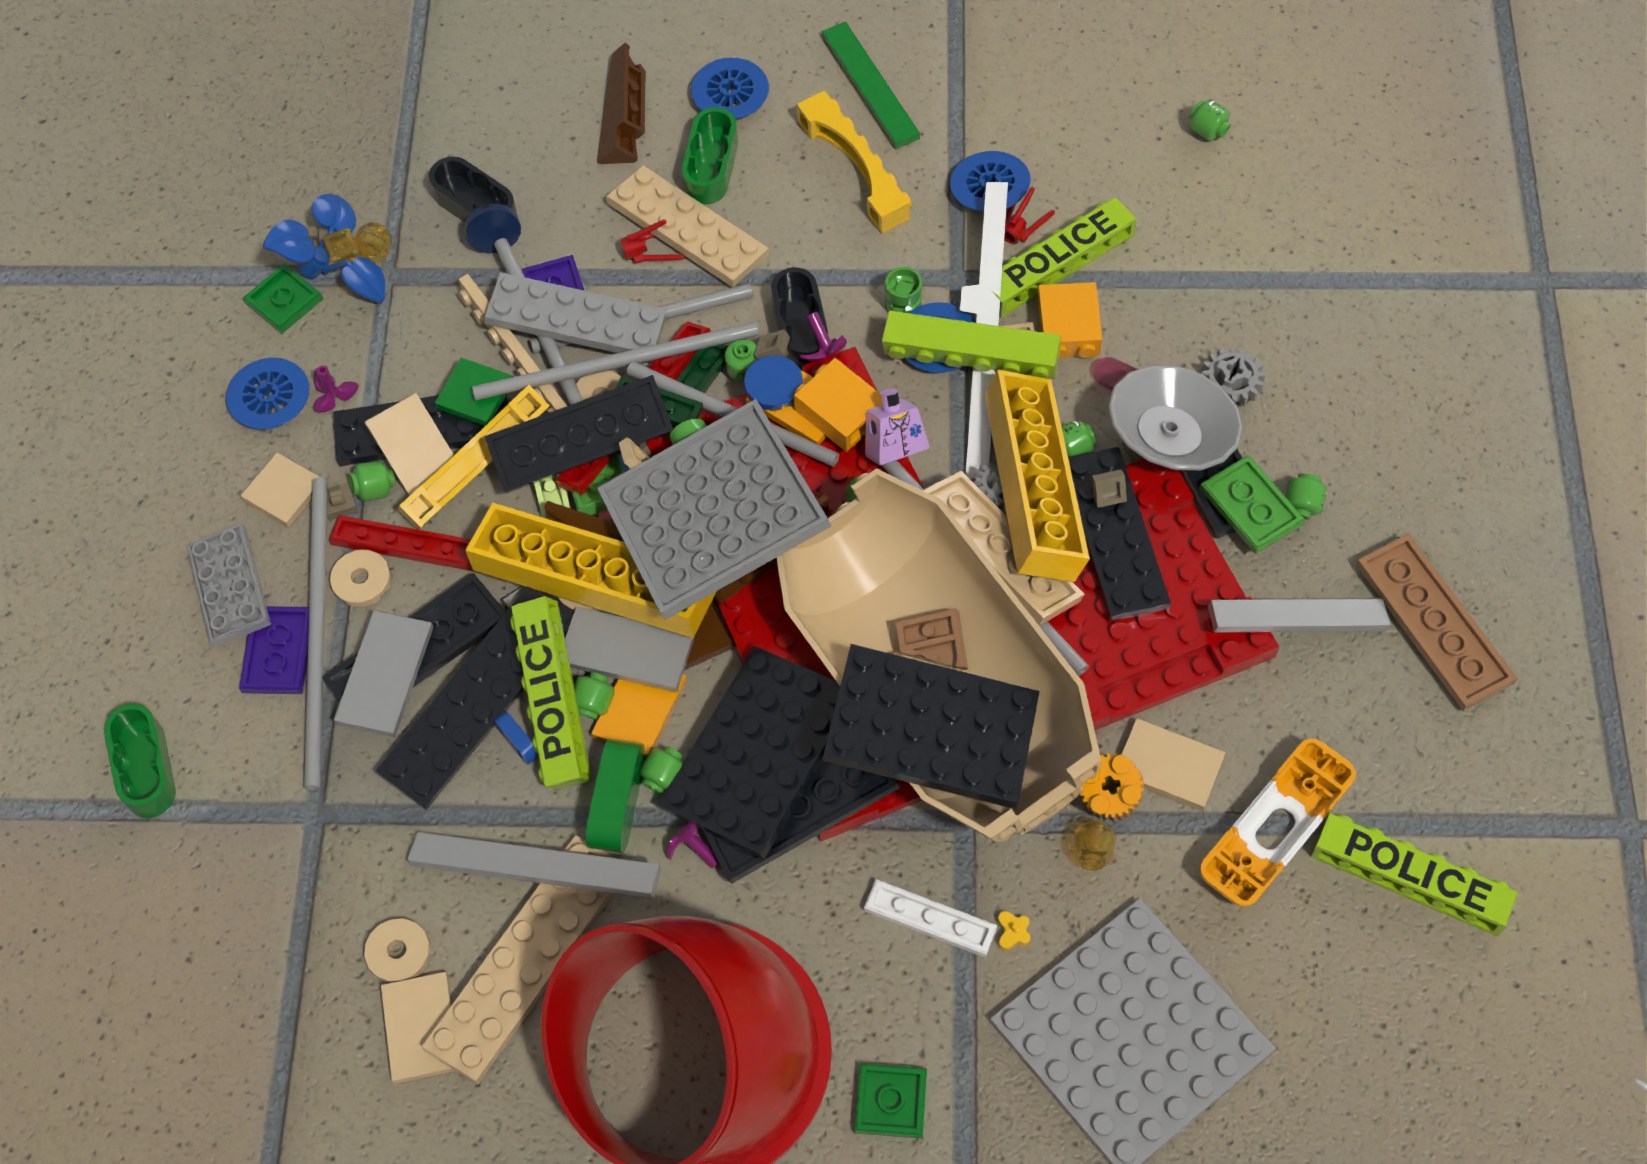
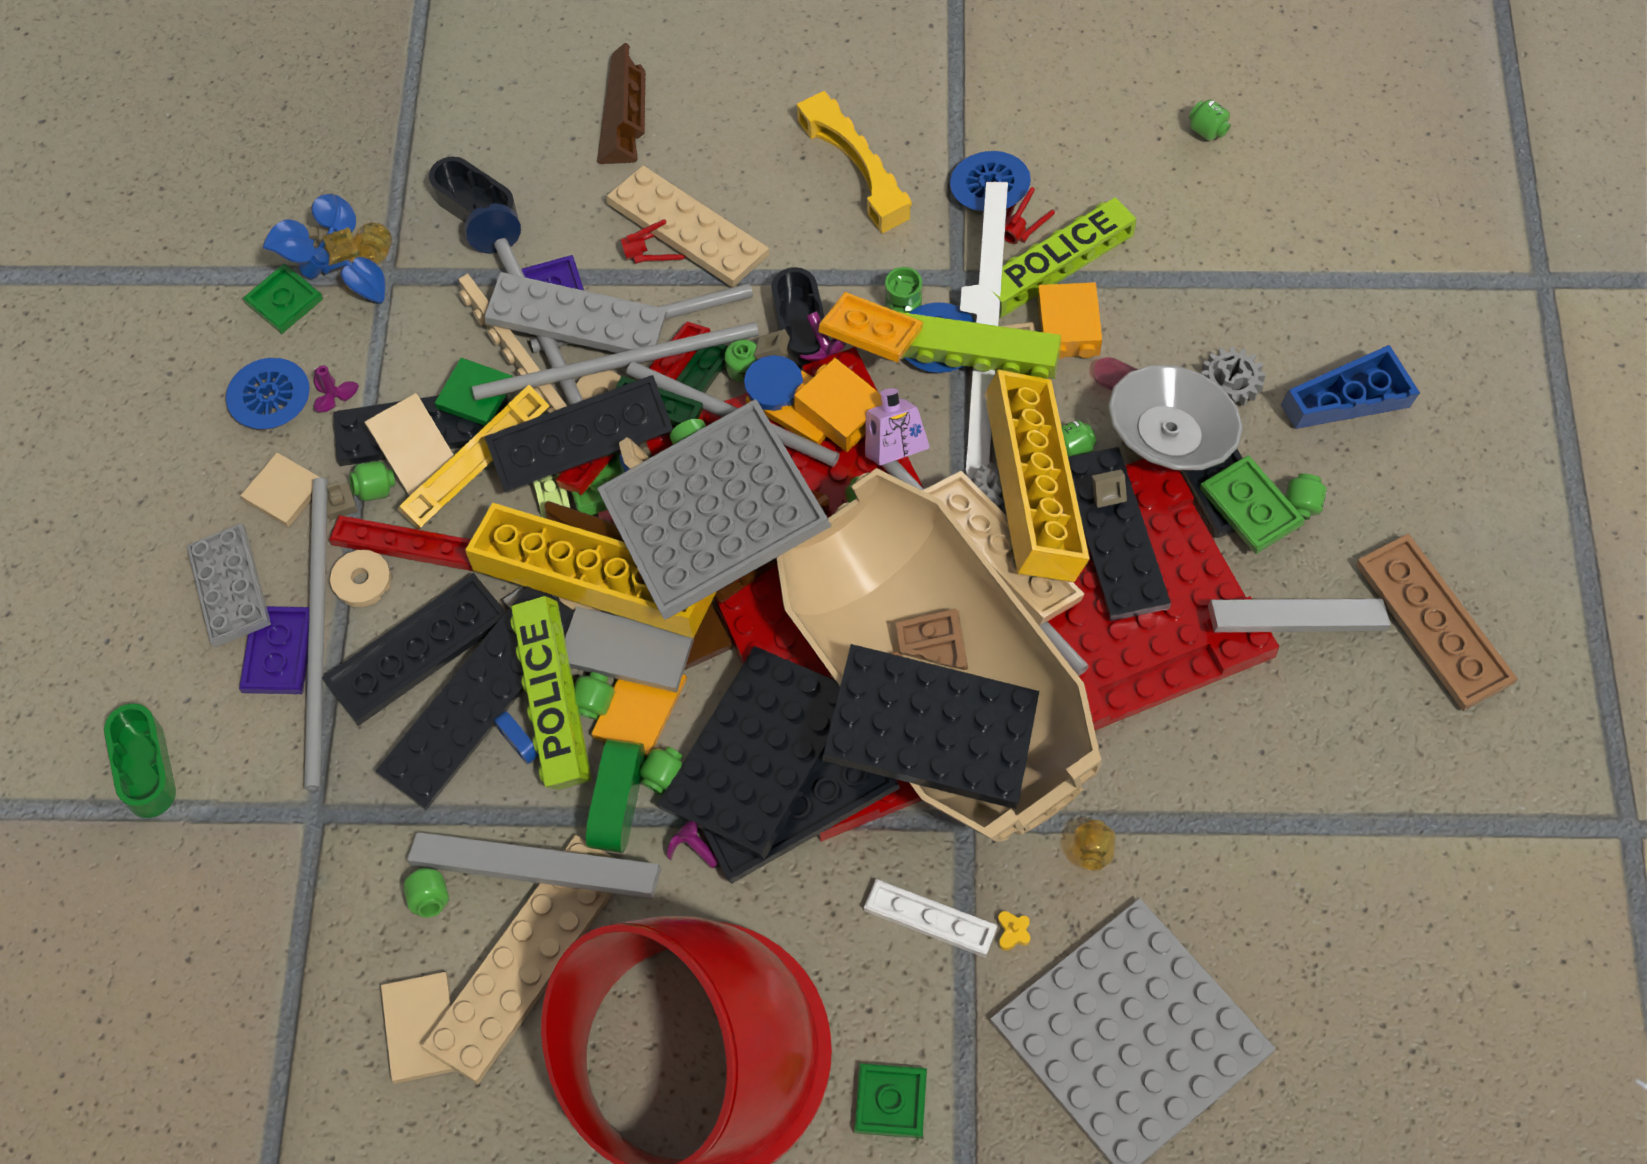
light grey tile [334,611,434,737] -> none
tan tile [364,918,431,983] -> none
green plant [682,107,738,205] -> none
blue piece [691,58,769,119] -> none
green tile [822,21,920,149] -> none
light orange brick [1080,753,1145,822] -> none
tan tile [1121,718,1226,811] -> none
light orange piece [1200,739,1356,907] -> none
lime brick [1311,813,1518,937] -> none
none -> bright green head [403,868,449,918]
none -> light orange tile [818,292,923,363]
none -> blue wedge [1281,345,1420,429]

